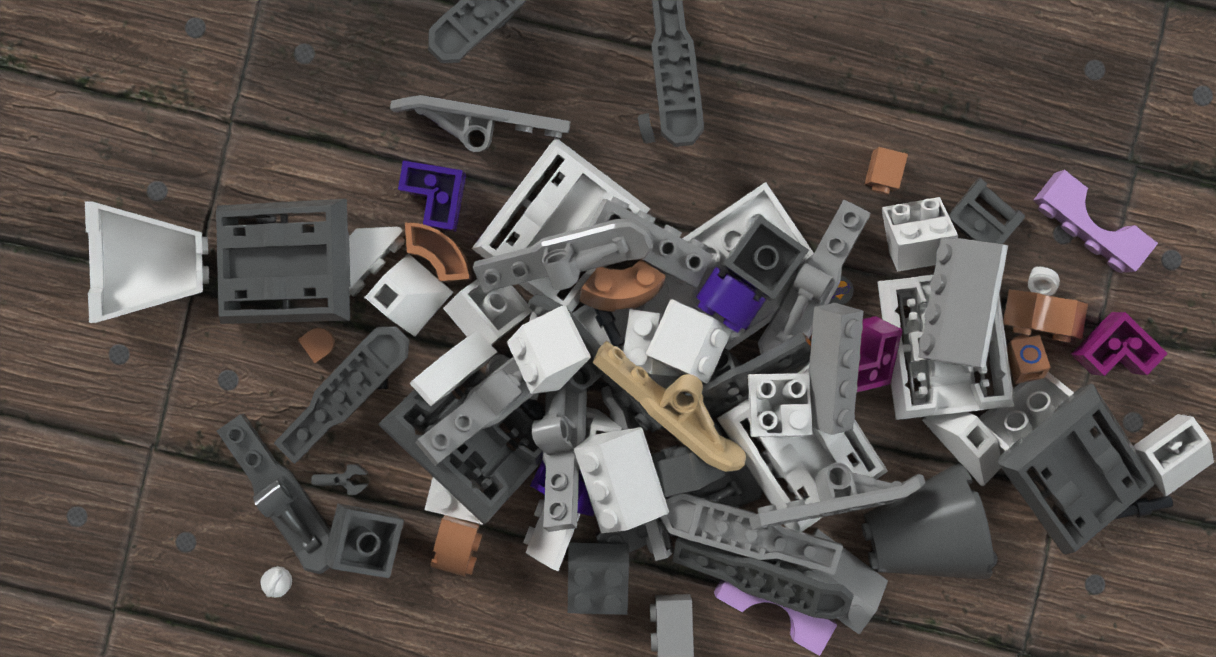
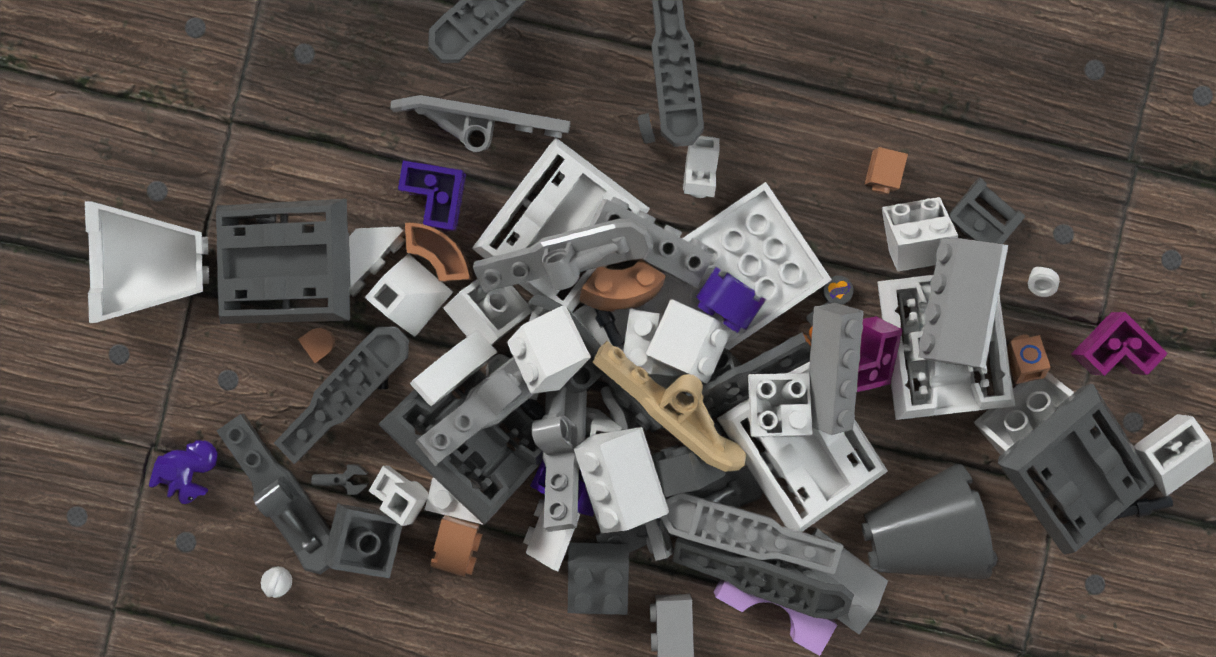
dark grey brick [721,215,809,301] -> none
light grey piece [749,462,925,530] -> none
light grey piece [758,200,871,354] -> none
white slope [922,412,1001,486] -> none
nougat brick [1003,289,1088,343] -> none
lavender arch [1033,170,1158,273] -> none
none -> dark purple animal [149,440,217,504]
none -> white brick [369,466,428,526]
none -> white brick [683,136,719,198]

